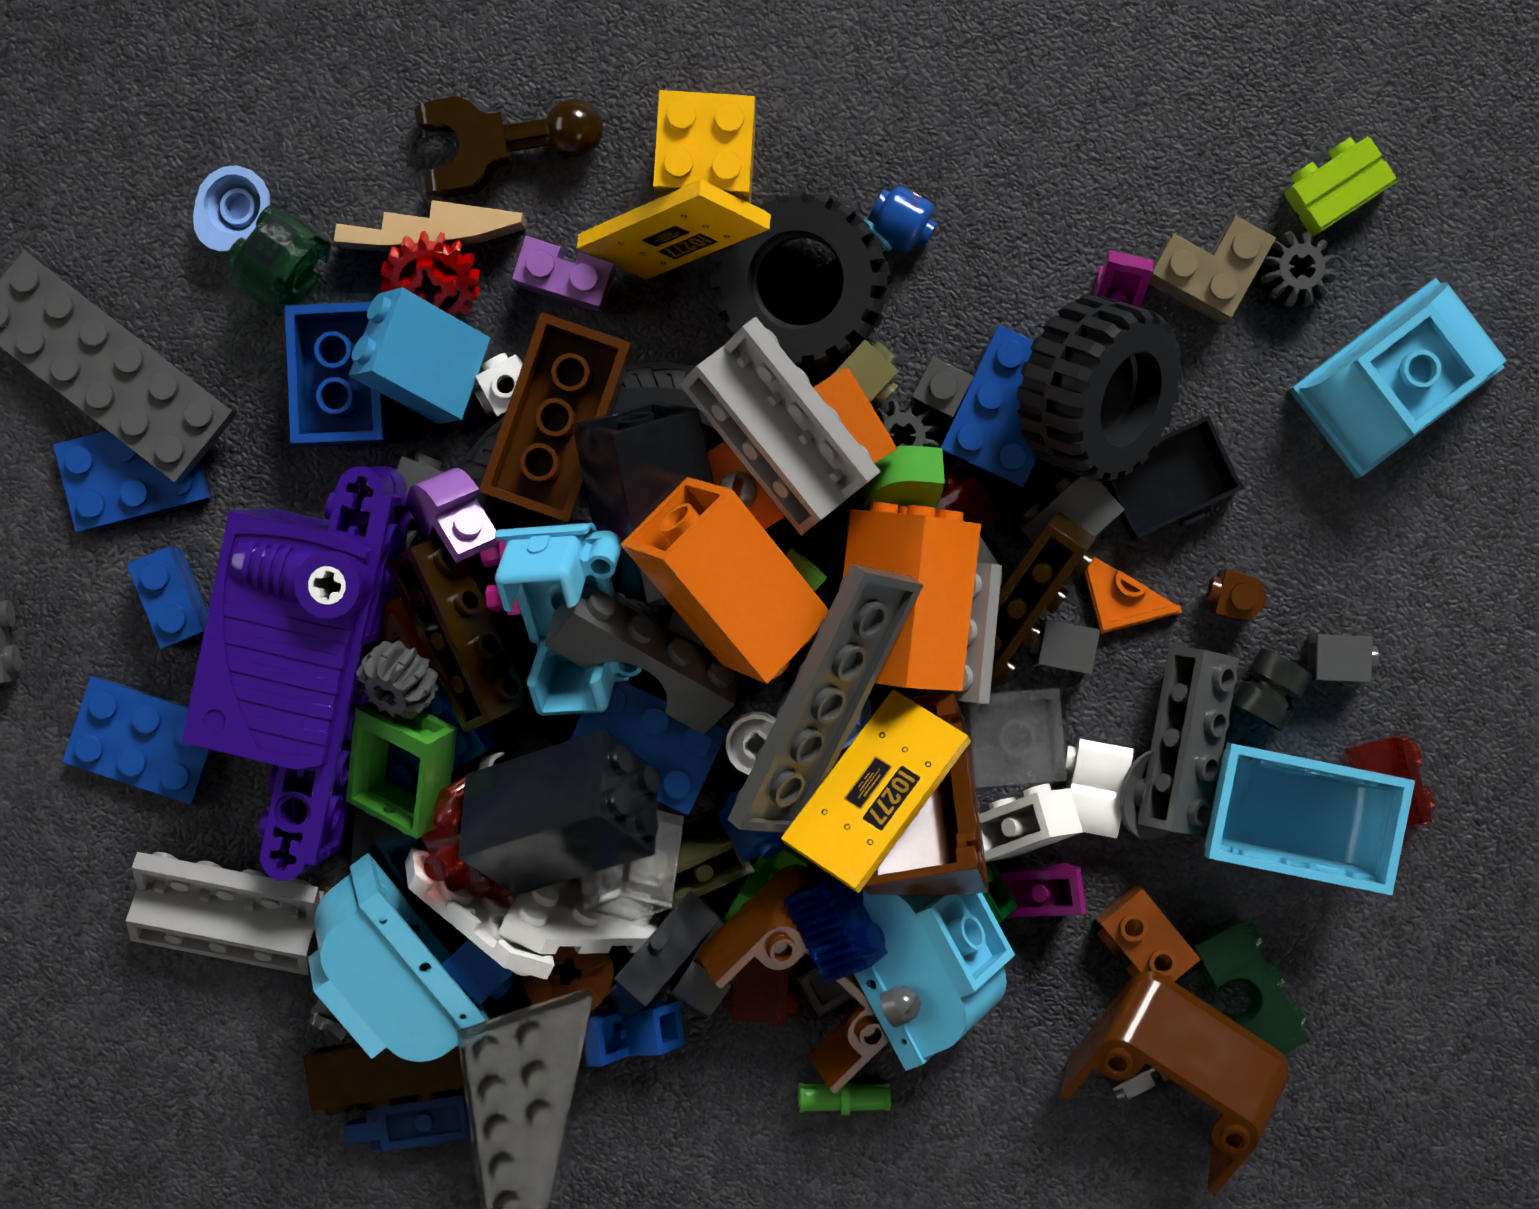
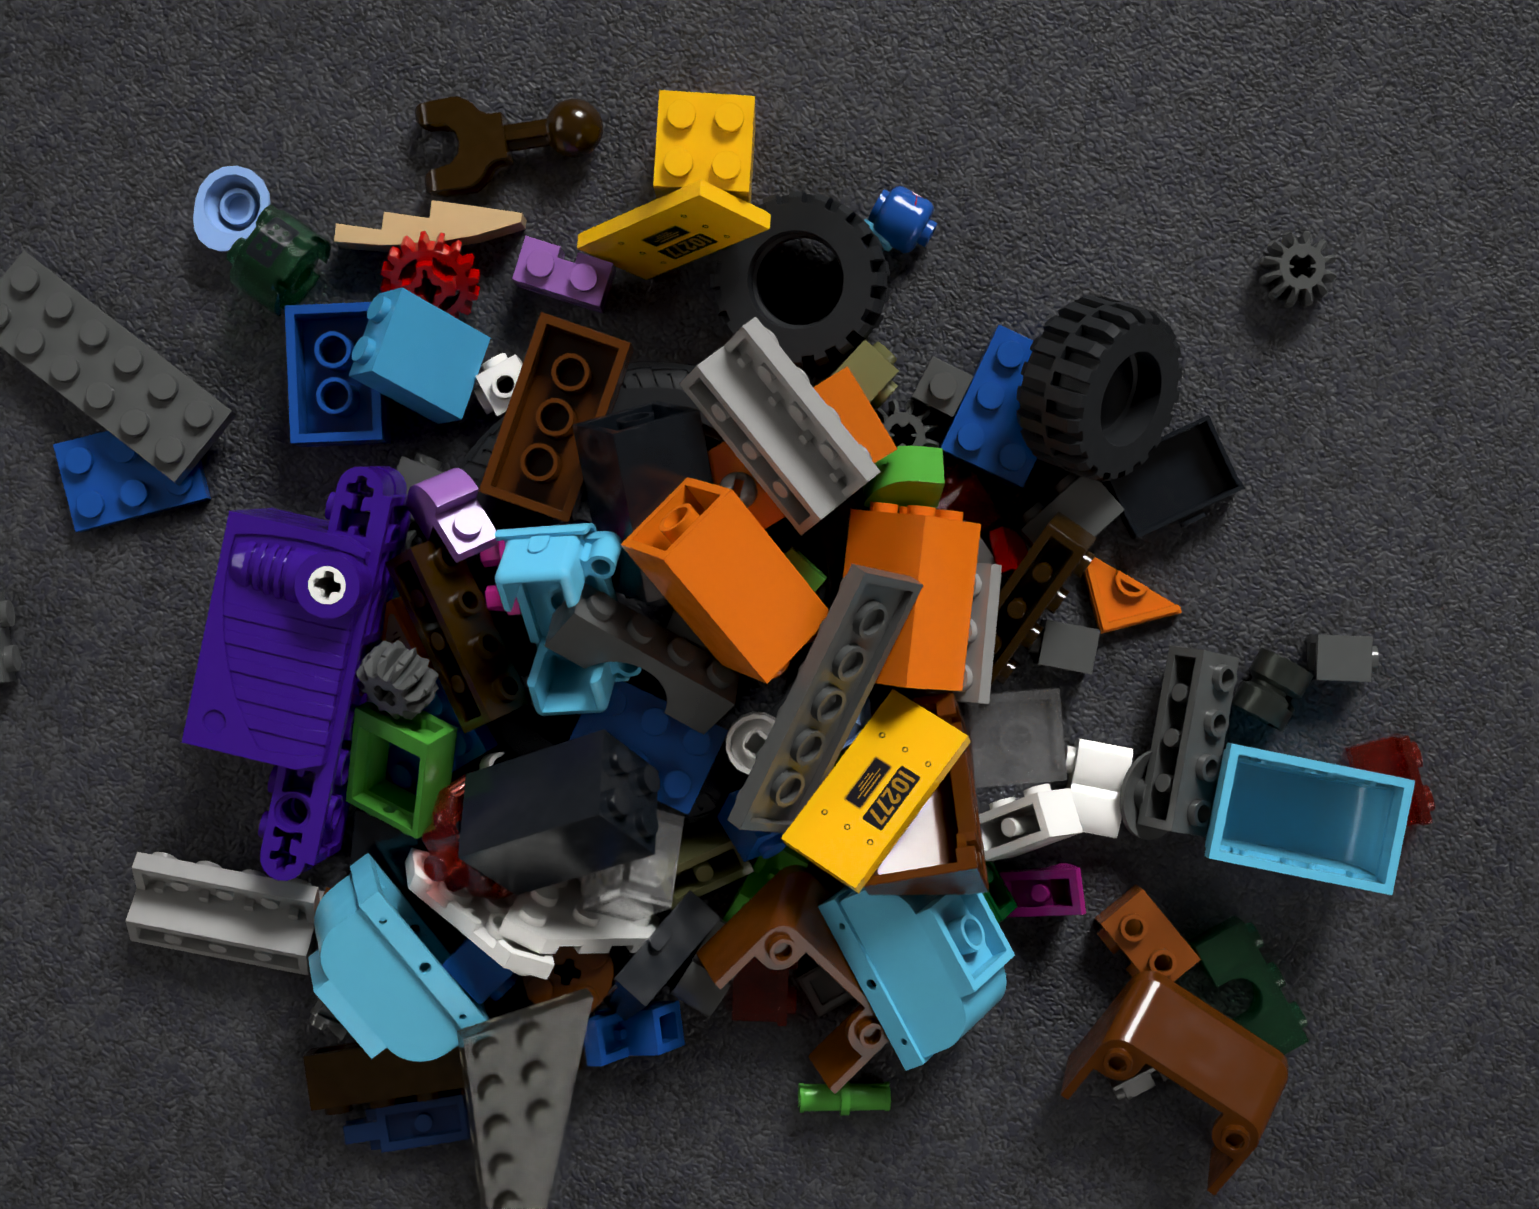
blue plate [62,676,213,805] -> none
blue brick [126,547,208,649] -> none
clear blue brick [784,874,888,984] -> none
dark grey hinge [880,986,921,1028] -> none
magenta slope [1092,250,1154,308] -> none
dark tan brick [1149,216,1276,324] -> none
reddish brown plate [1206,569,1266,619] -> none
lime brick [1284,136,1398,237] -> none
medium azure container [1288,278,1507,478] -> none
none -> red tile [989,527,1028,578]

